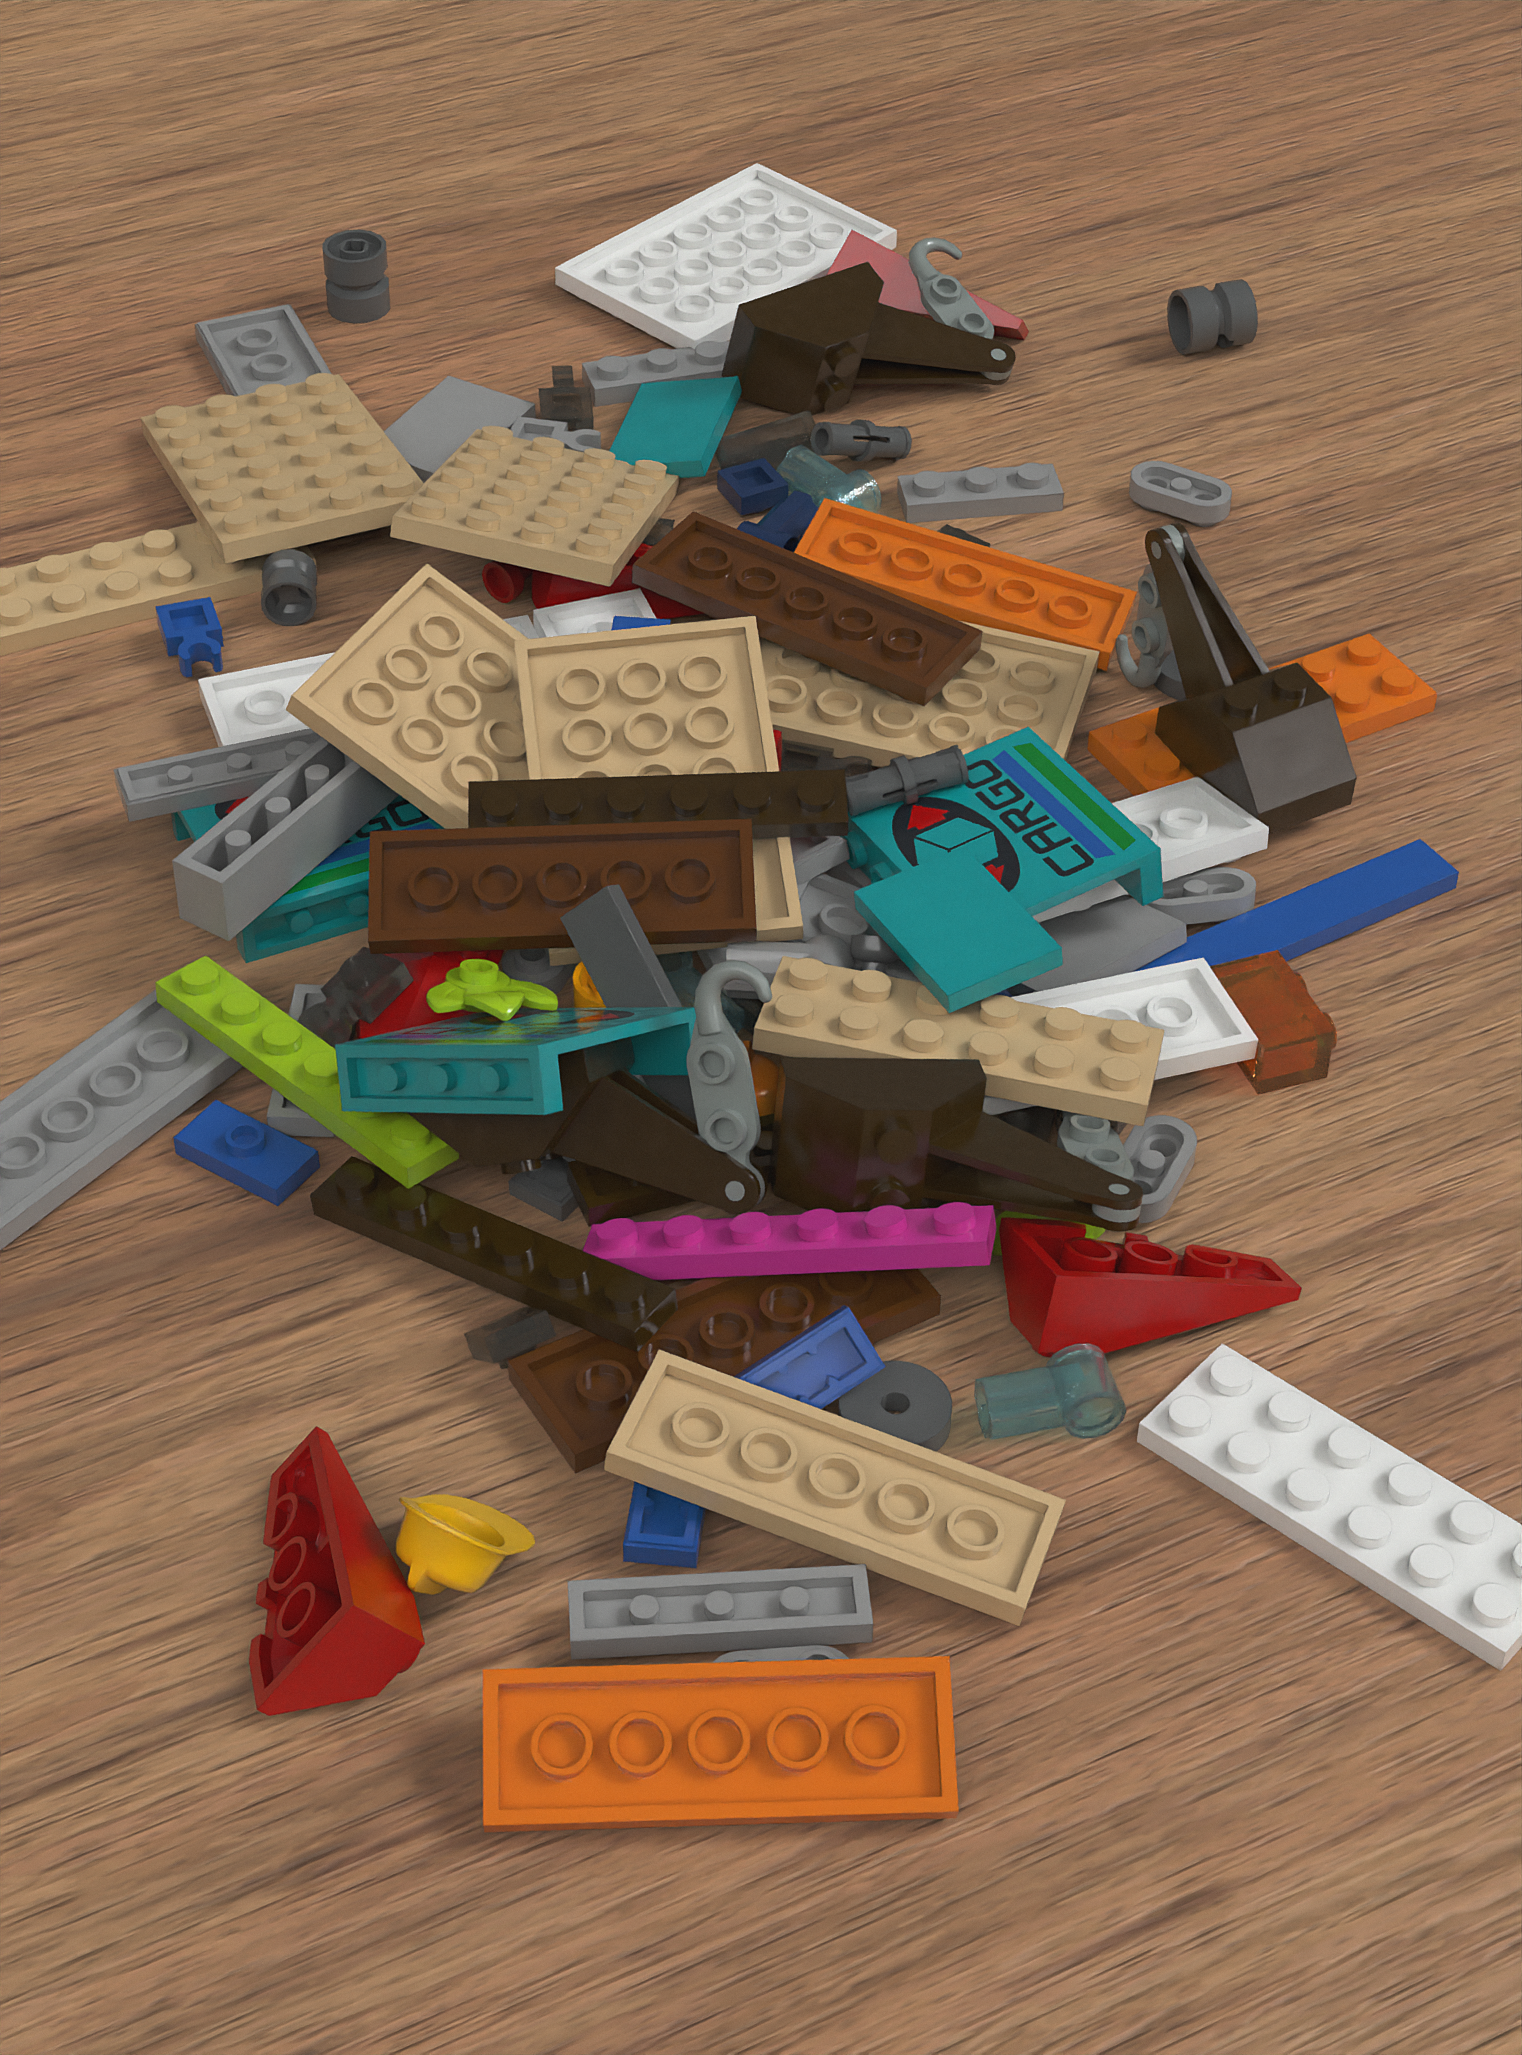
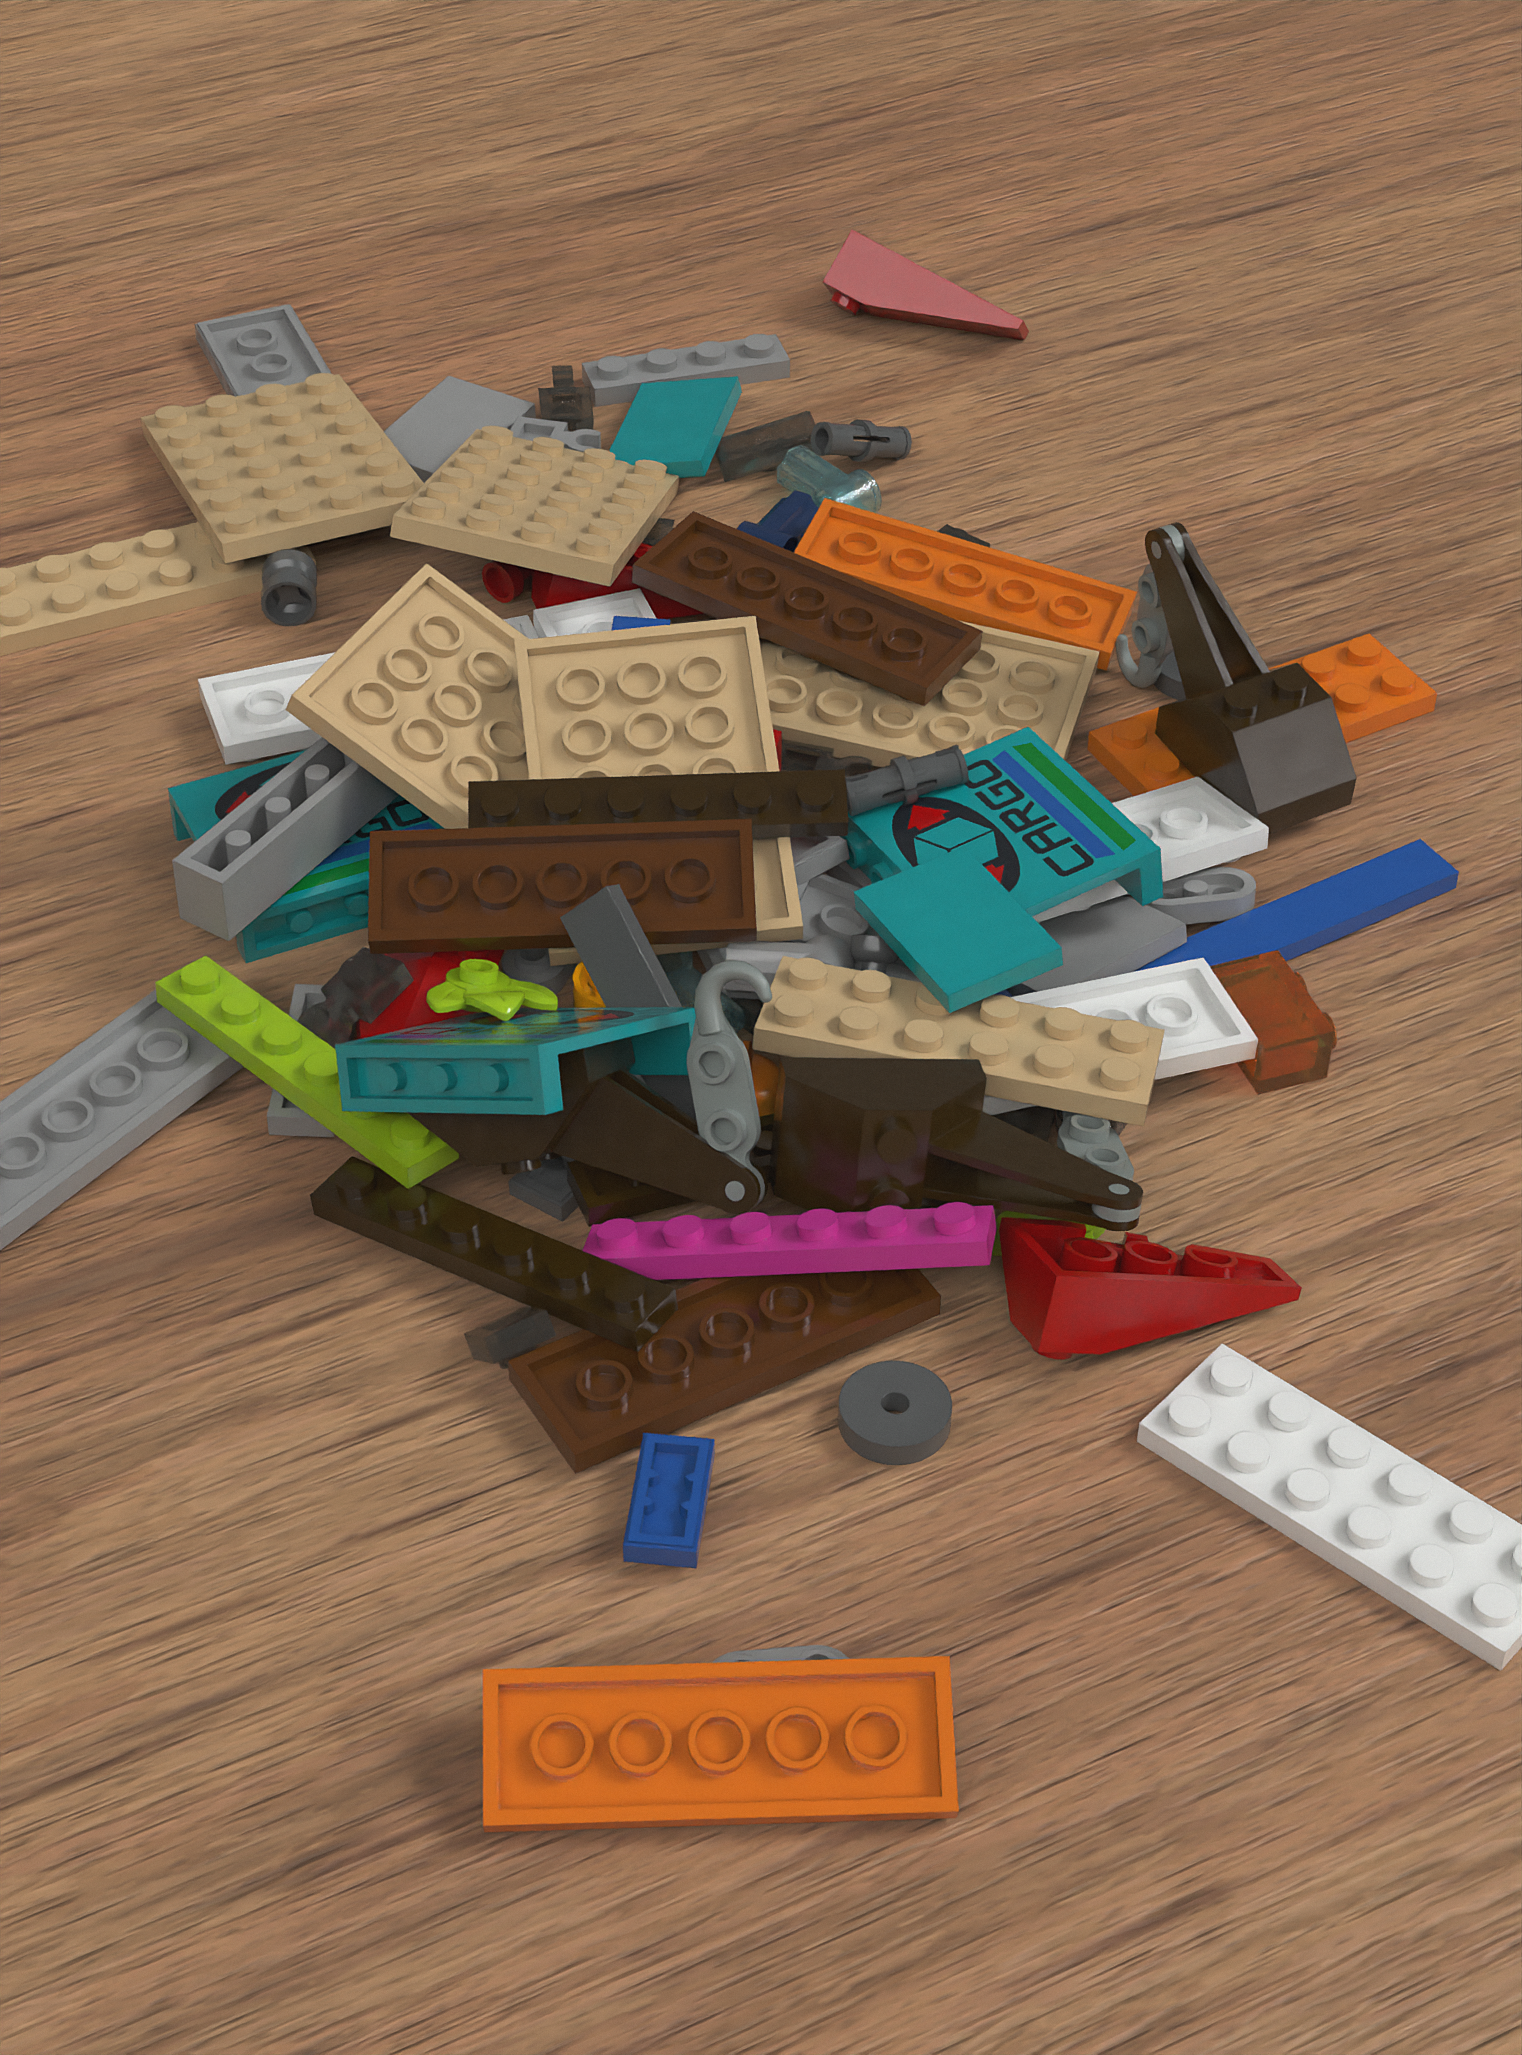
light grey tile [114,728,321,822] -> none
blue plate [155,597,224,678] -> none
blue plate [173,1100,320,1206] -> none
red wedge [249,1426,425,1716] -> none
dark grey wheel [322,229,391,324] -> none
yellow piece [395,1494,535,1595] -> none
white plate [555,163,897,349] -> none
light grey plate [567,1564,873,1660] -> none
tan plate [604,1350,1066,1626] -> none
dark blue plate [717,458,789,516] -> none
dark brown slope [721,237,1016,418] -> none
blue plate [734,1305,886,1409] -> none
light grey plate [897,463,1064,523] -> none
clear light blue piece [974,1343,1126,1440] -> none
light grey plate [1123,1115,1197,1223] -> none
light grey plate [1129,461,1232,527] -> none
dark grey wheel [1167,279,1258,355] -> none

